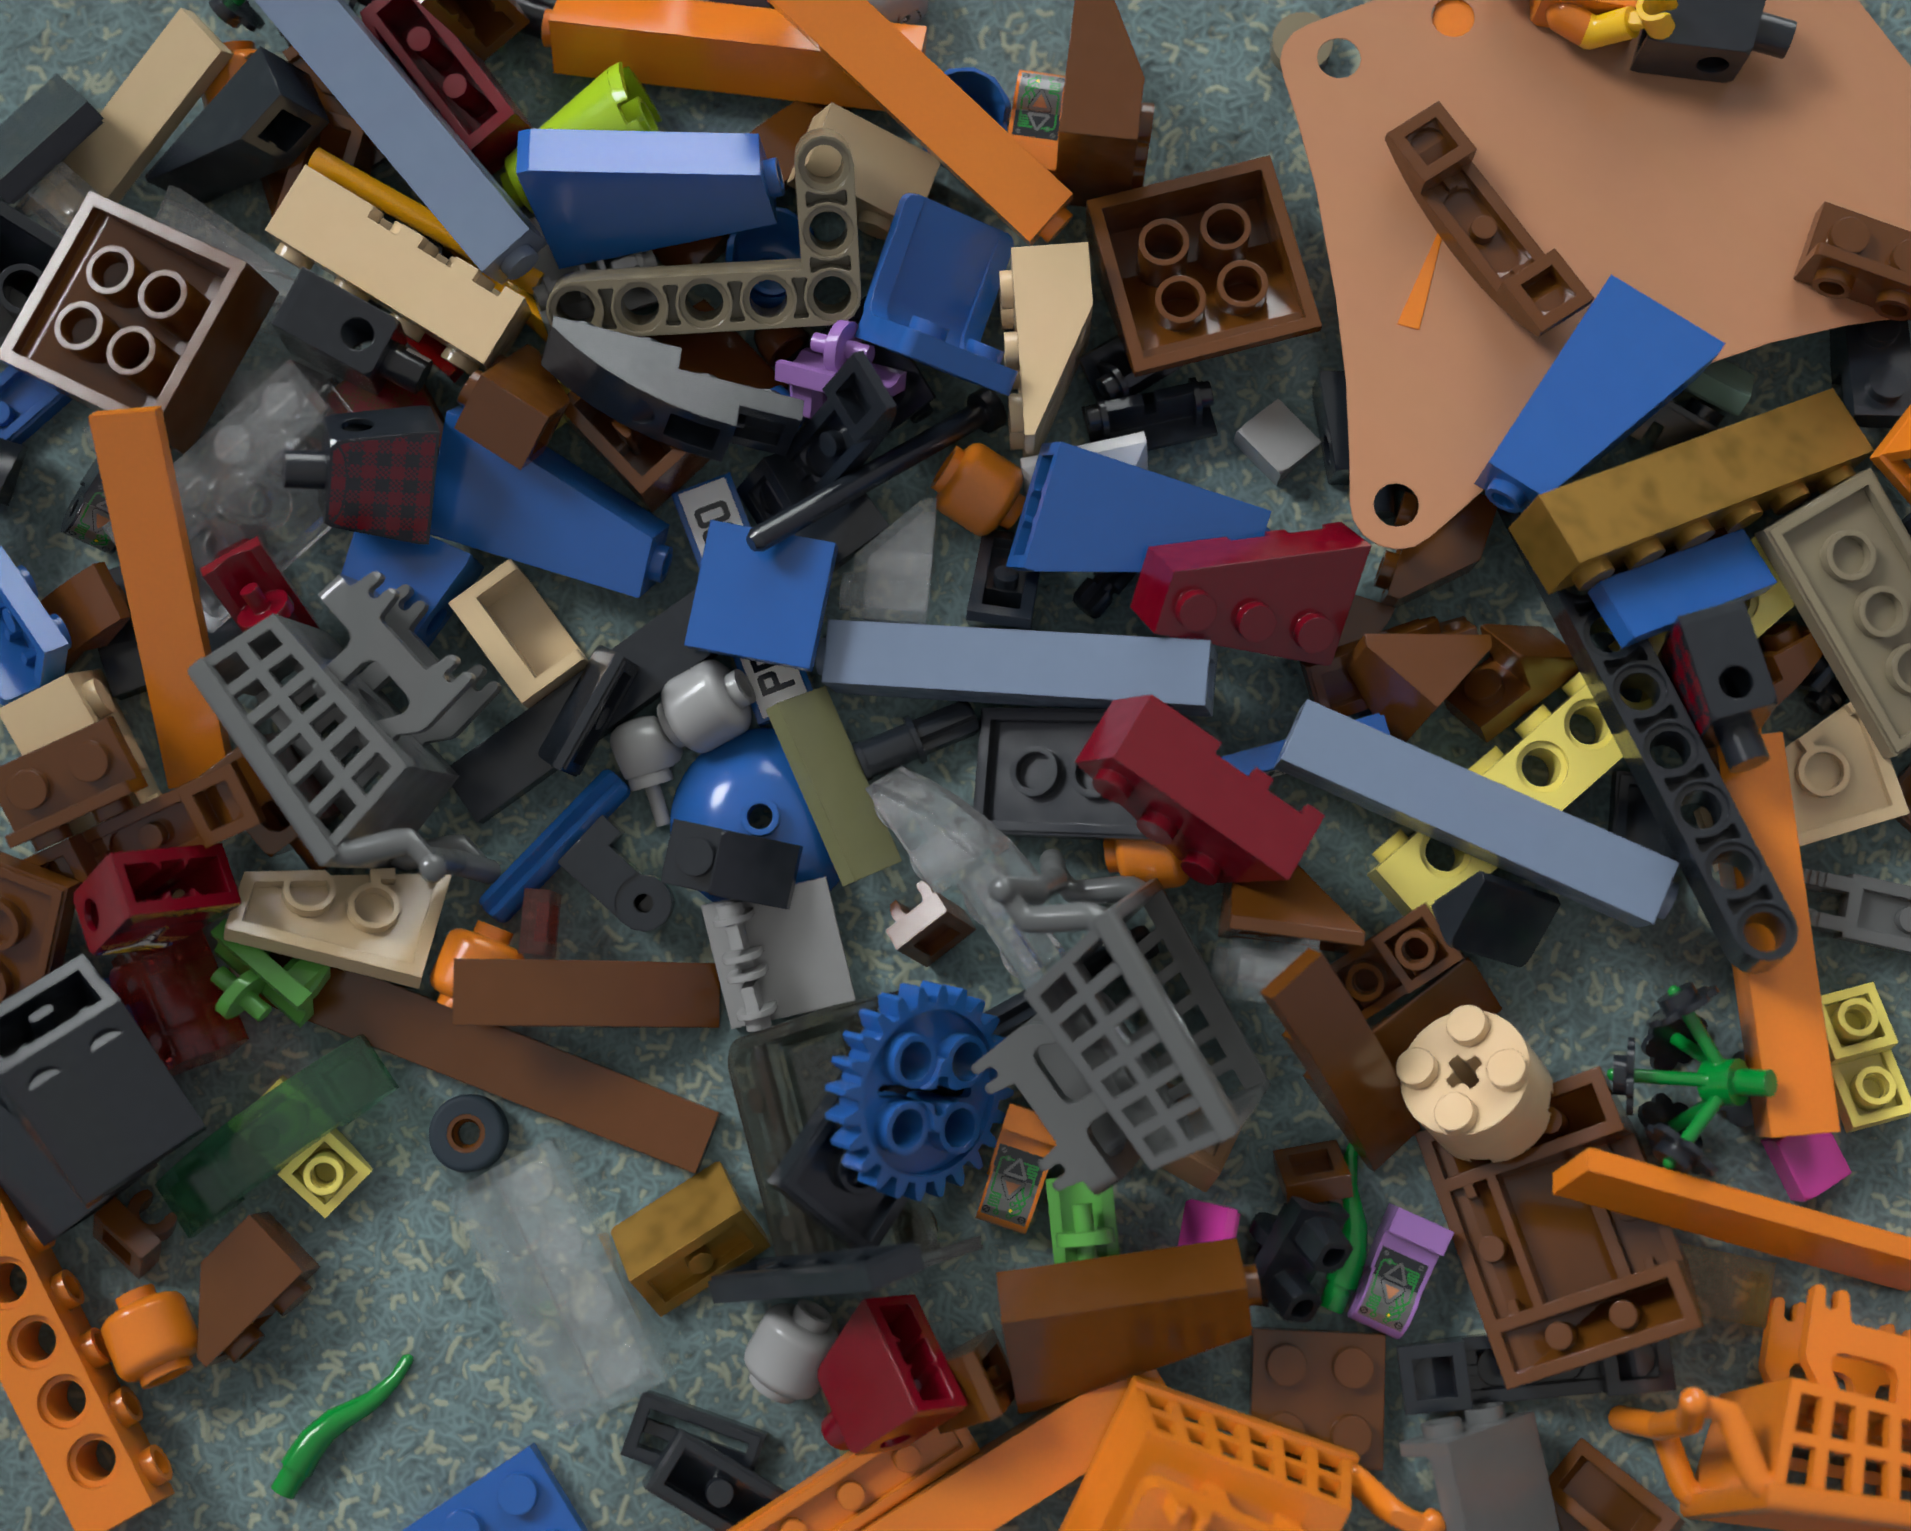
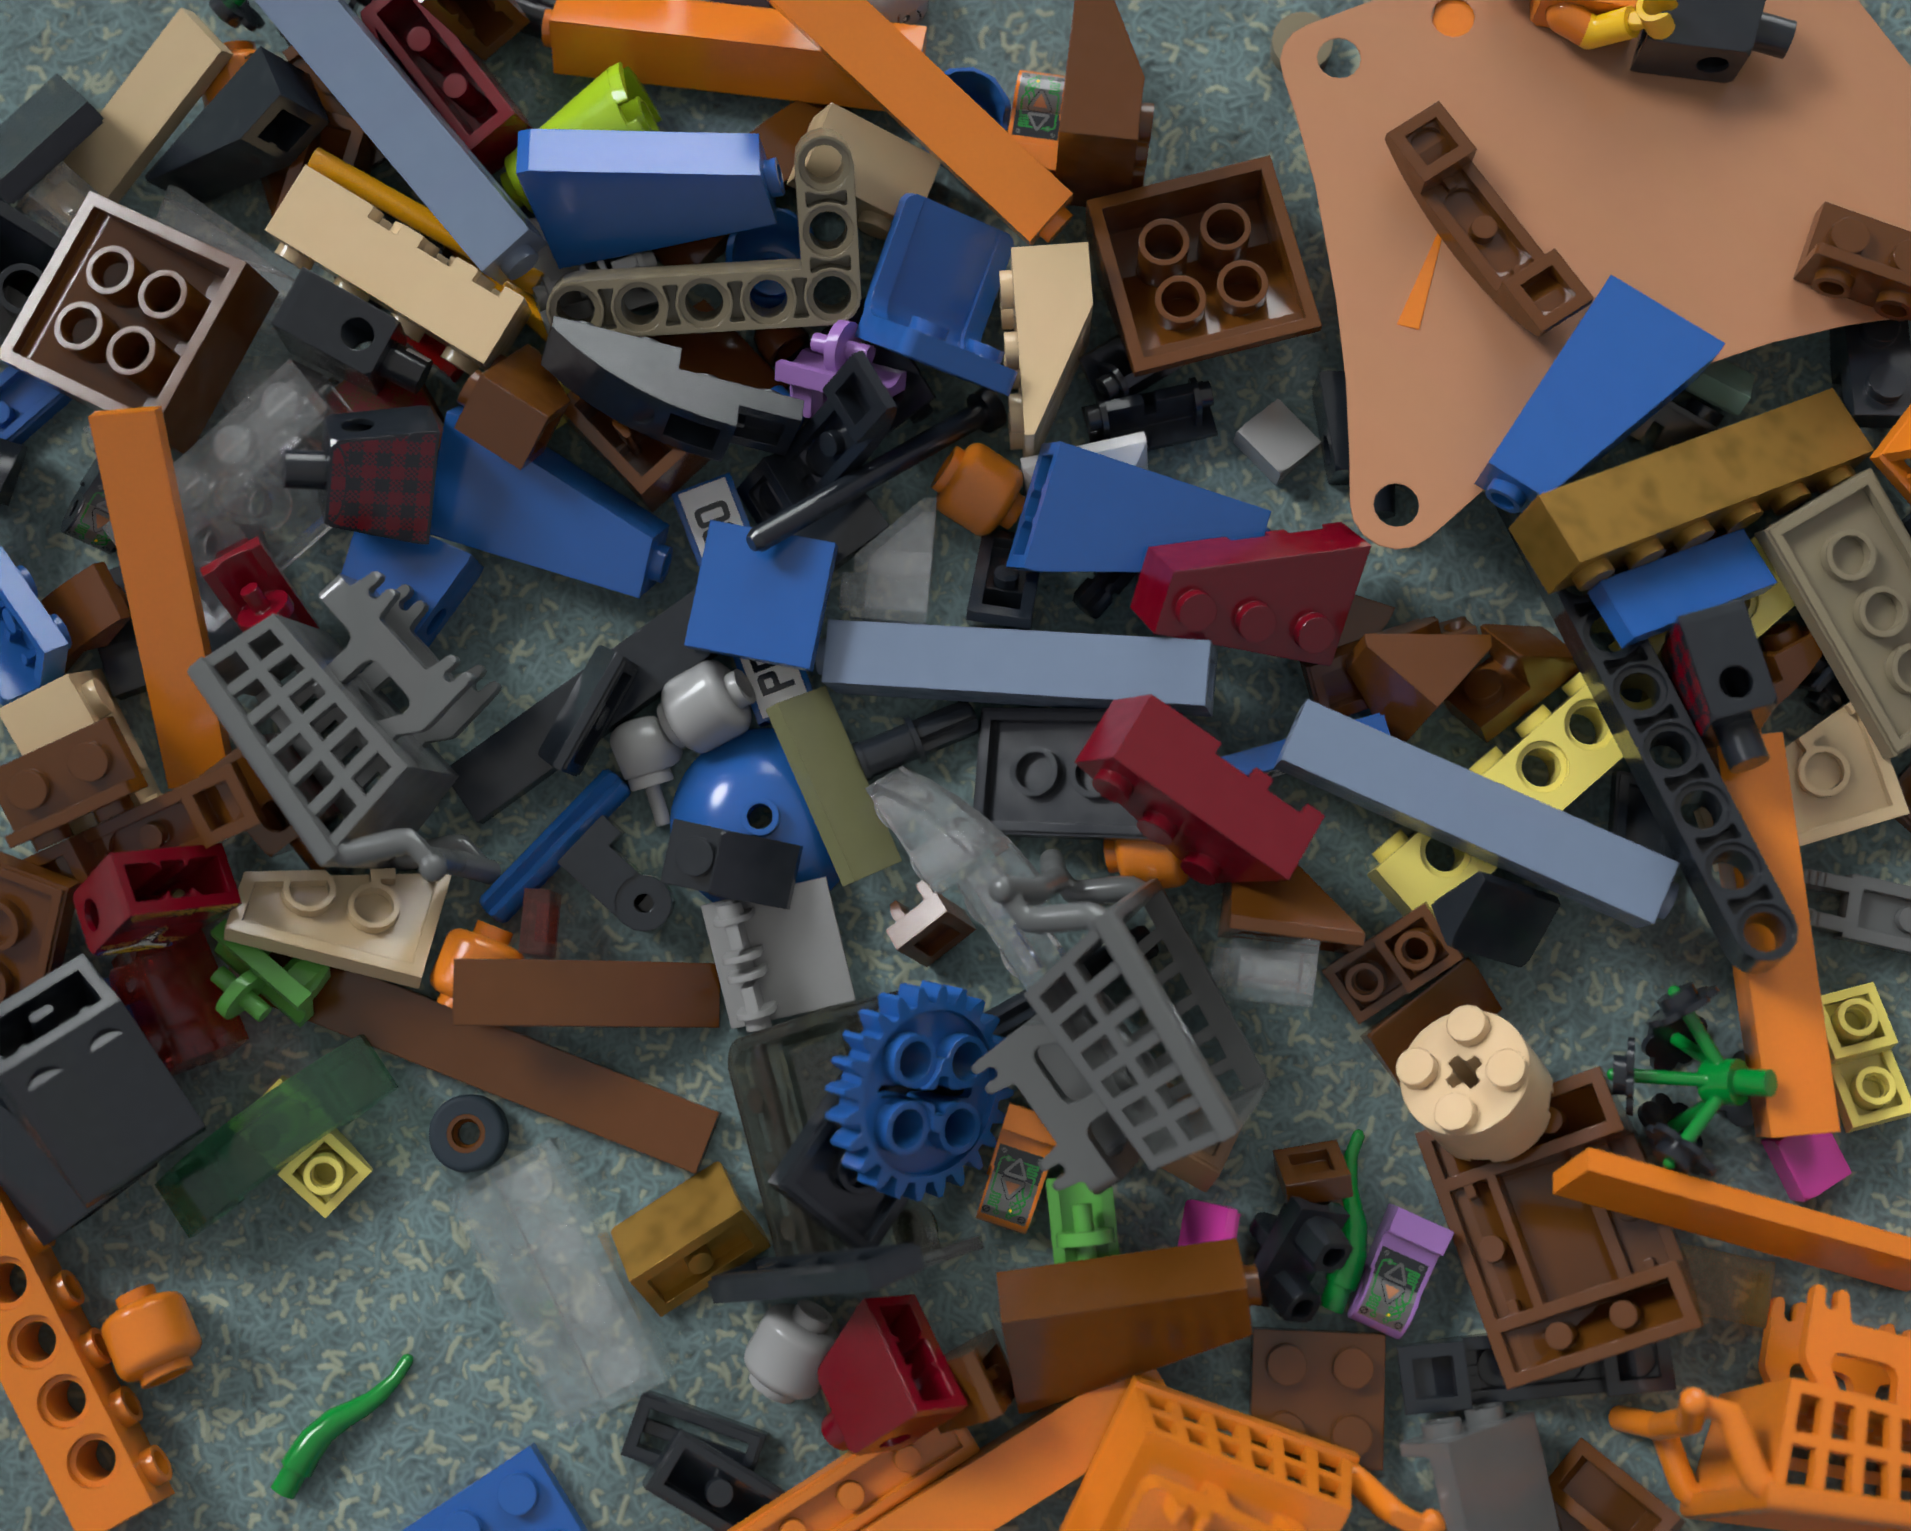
reddish brown tile [93,1189,177,1279] -> none
reddish brown slope [197,1211,320,1367] -> none
tan panel [448,559,589,709] -> none
reddish brown slope [1259,948,1421,1172] -> none
reddish brown slope [1373,491,1497,608] -> none

